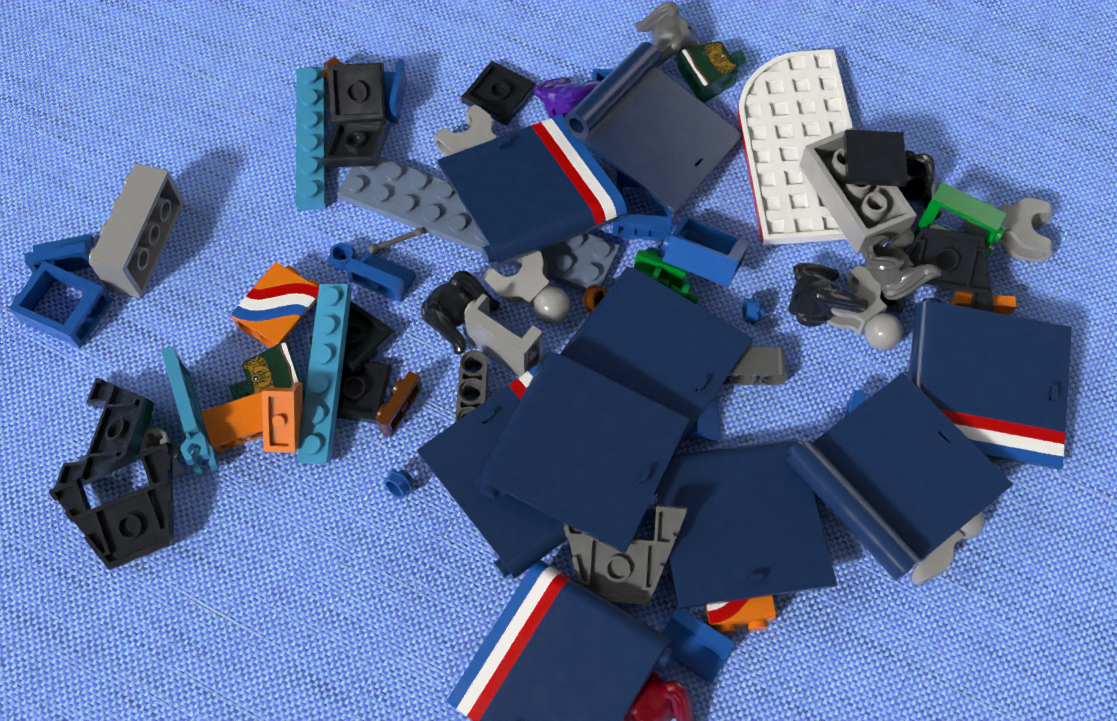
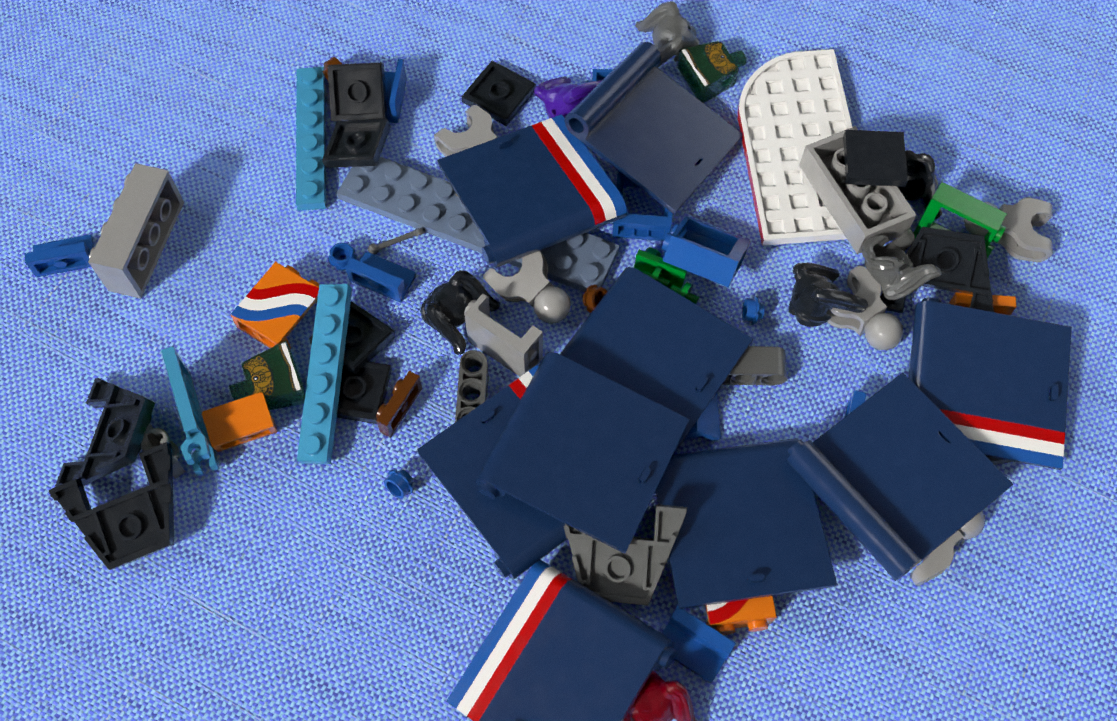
blue window [8,261,113,349] -> none
orange panel [262,382,303,453] -> none

